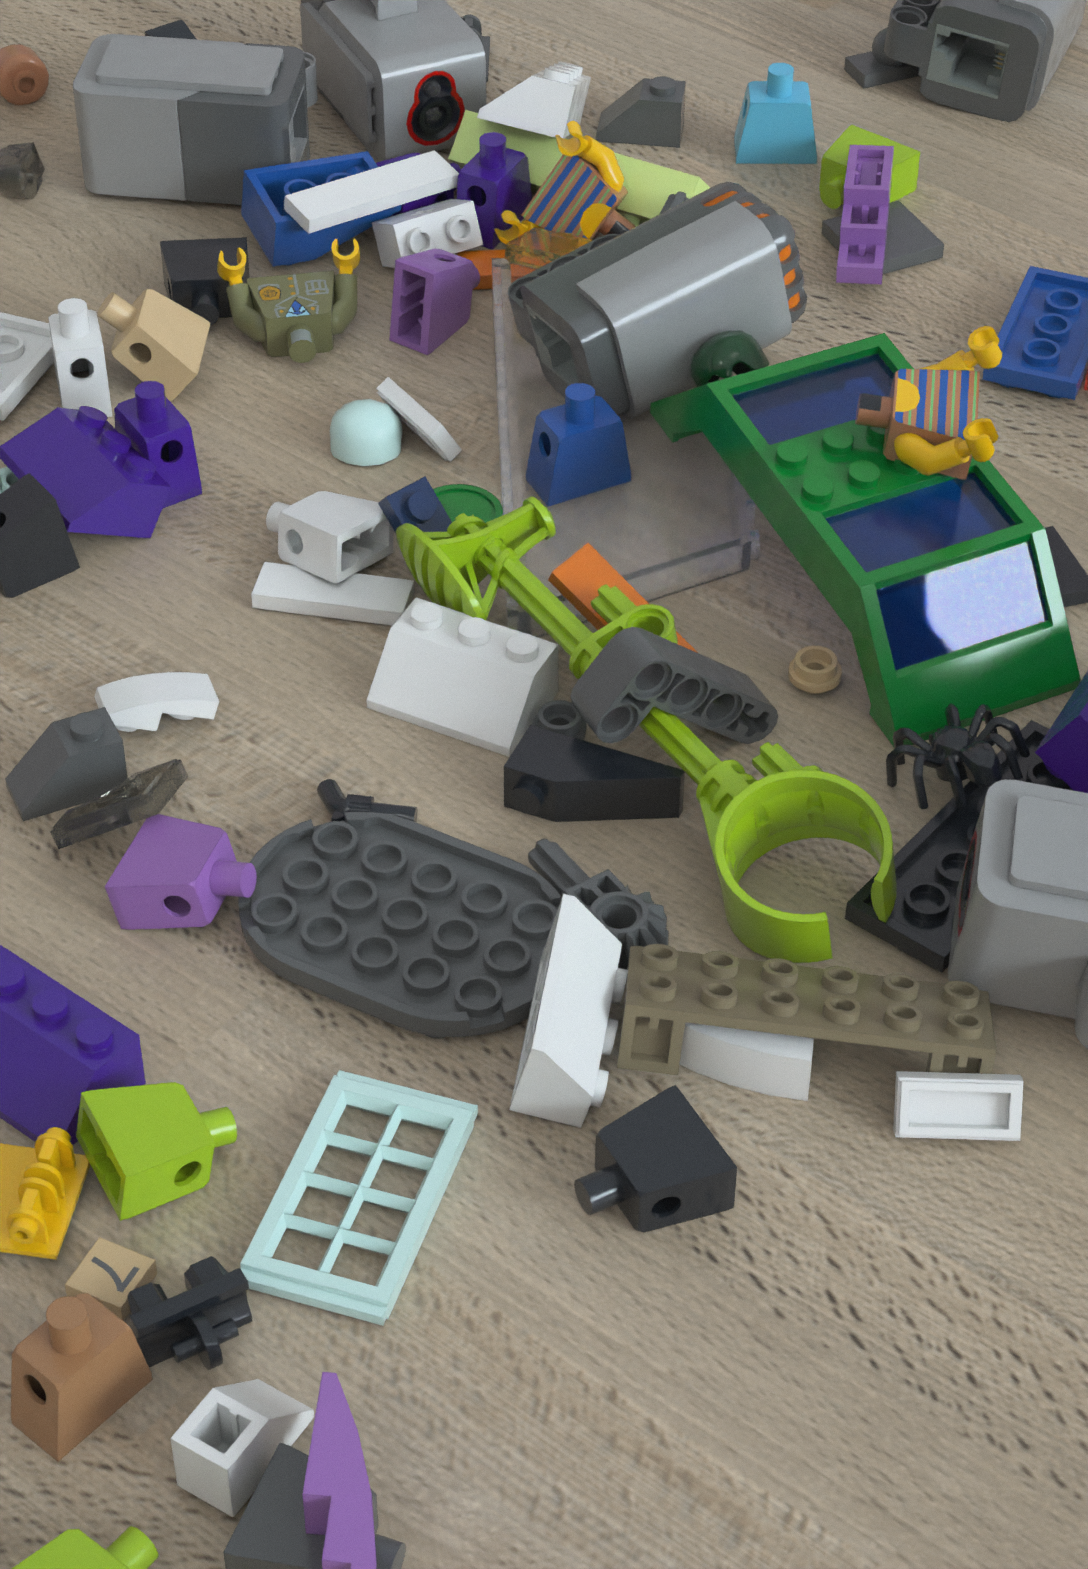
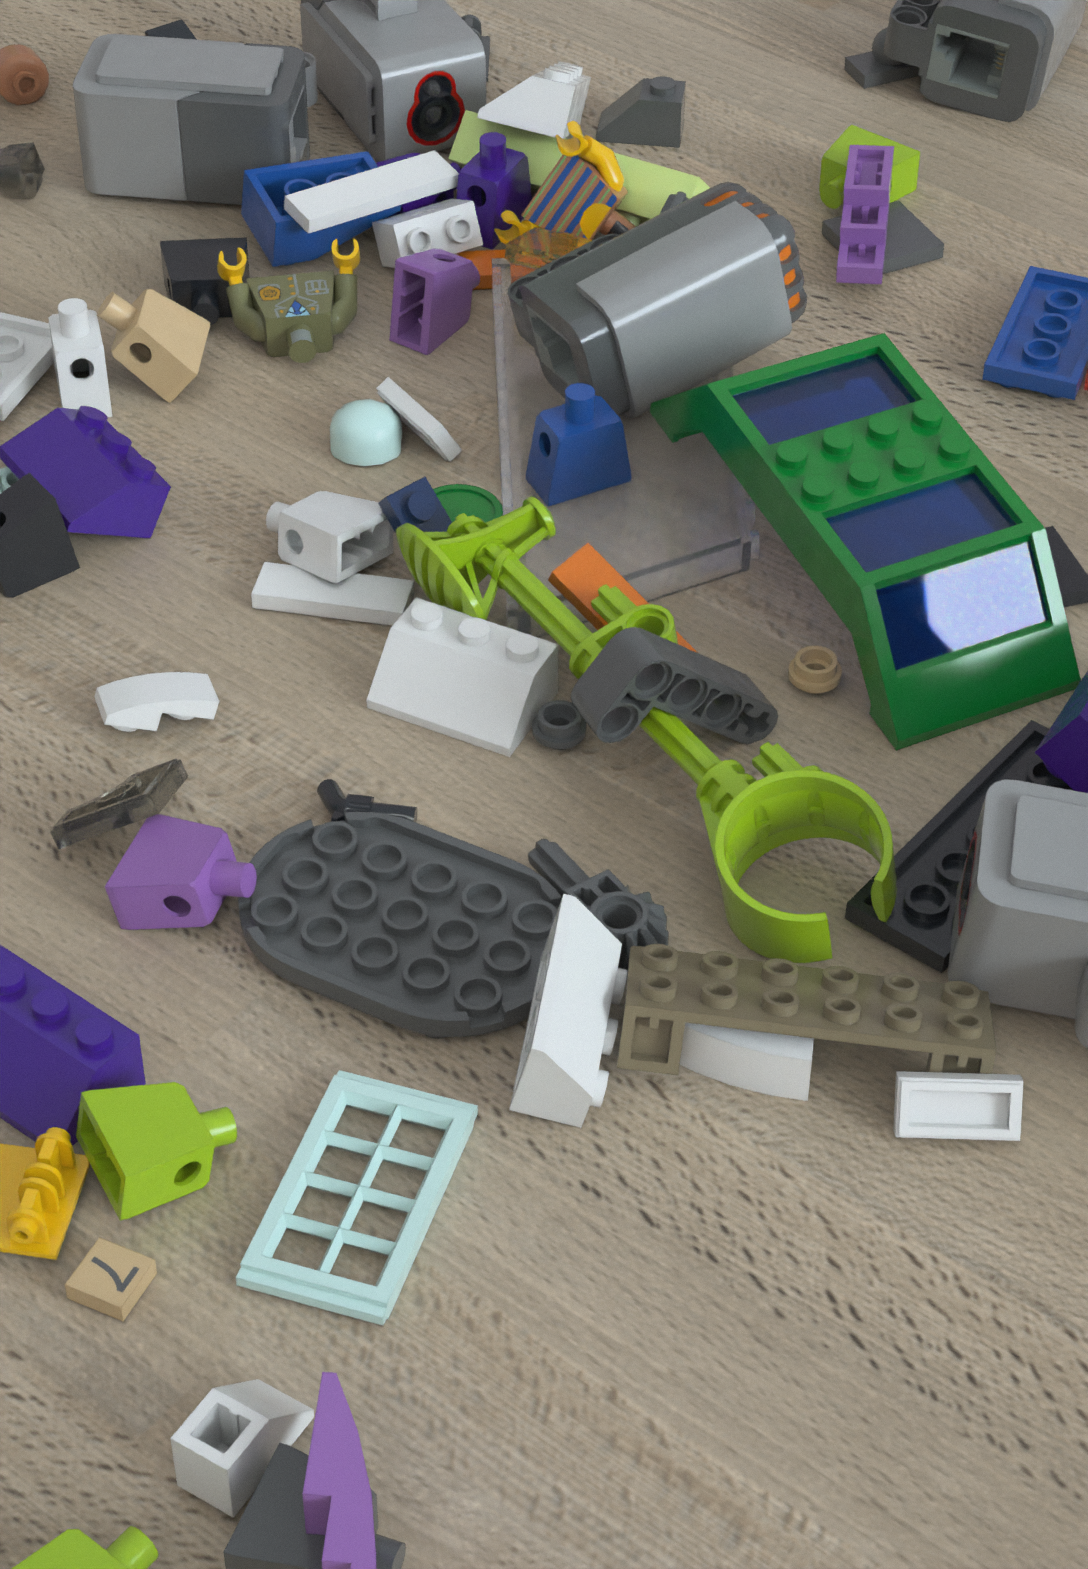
dark grey slope [5,707,129,821] -> none
medium nougat torso [11,1293,153,1462] -> none
dark purple torso [114,381,202,509] -> none
black hips [127,1256,253,1370] -> none
black slope [504,725,685,822] -> none
black torso [574,1085,737,1233] -> none
dark green hair [691,330,770,387] -> none
medium azure torso [734,63,817,164] -> none
torso [855,326,1002,480] -> none
black animal [886,703,1030,809] -> none

